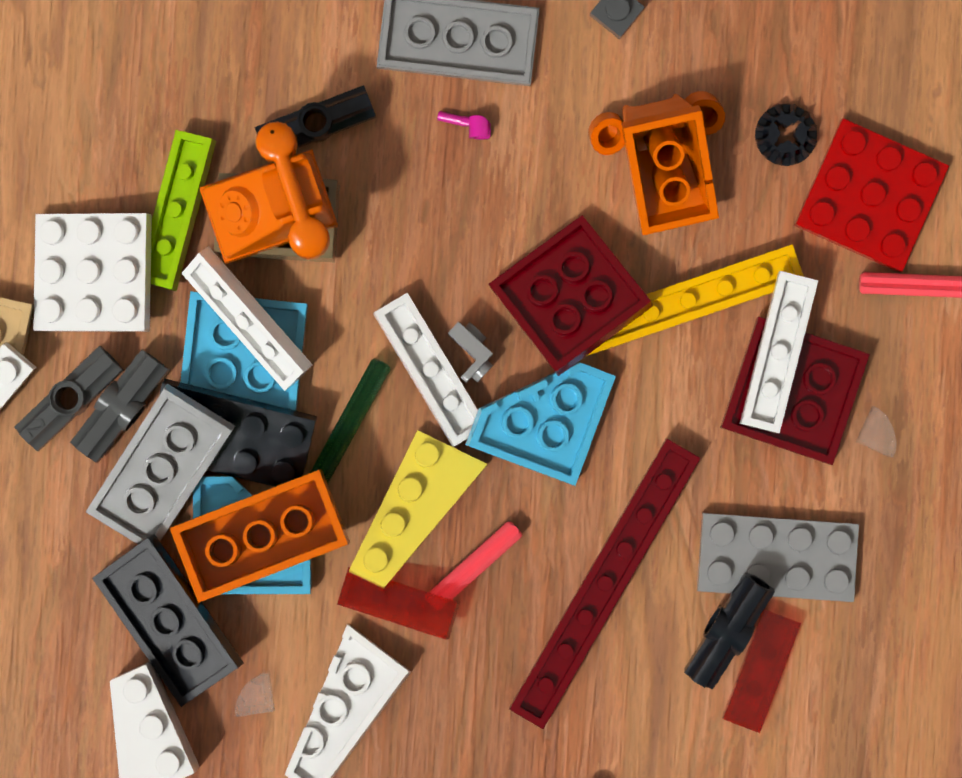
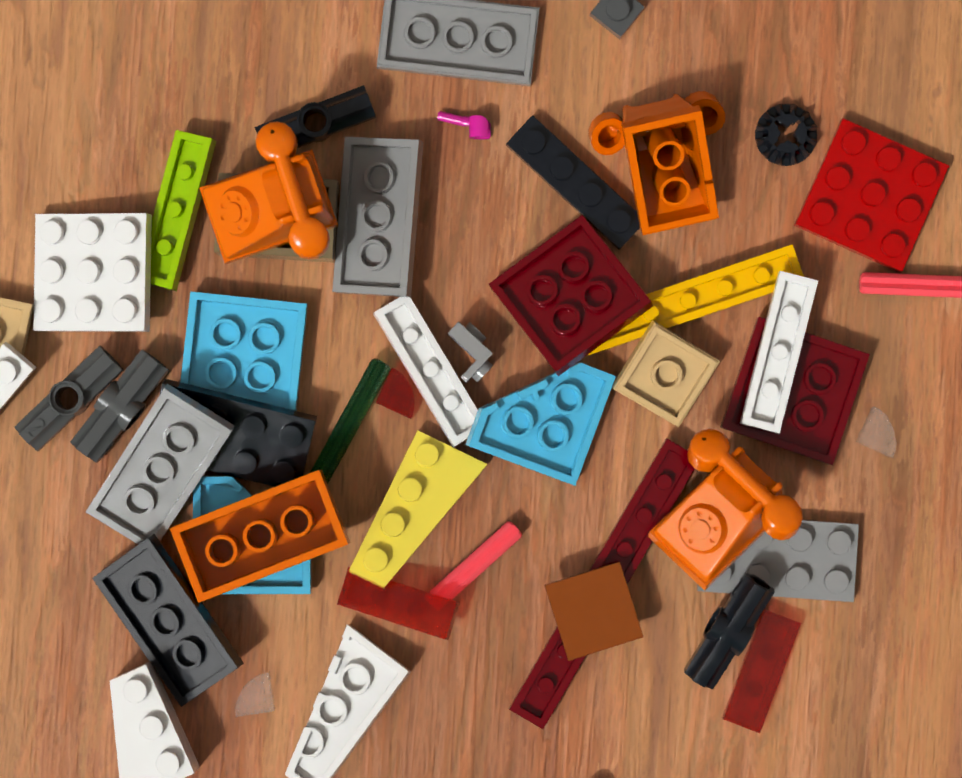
white plate [182,246,313,391] -> none
none -> light grey plate [332,137,424,297]
none -> clear red tile [376,368,415,419]
none -> black plate [506,115,640,250]
none -> dark orange tile [544,561,643,661]
none -> tan tile [612,320,720,427]
none -> orange piece [648,429,803,591]

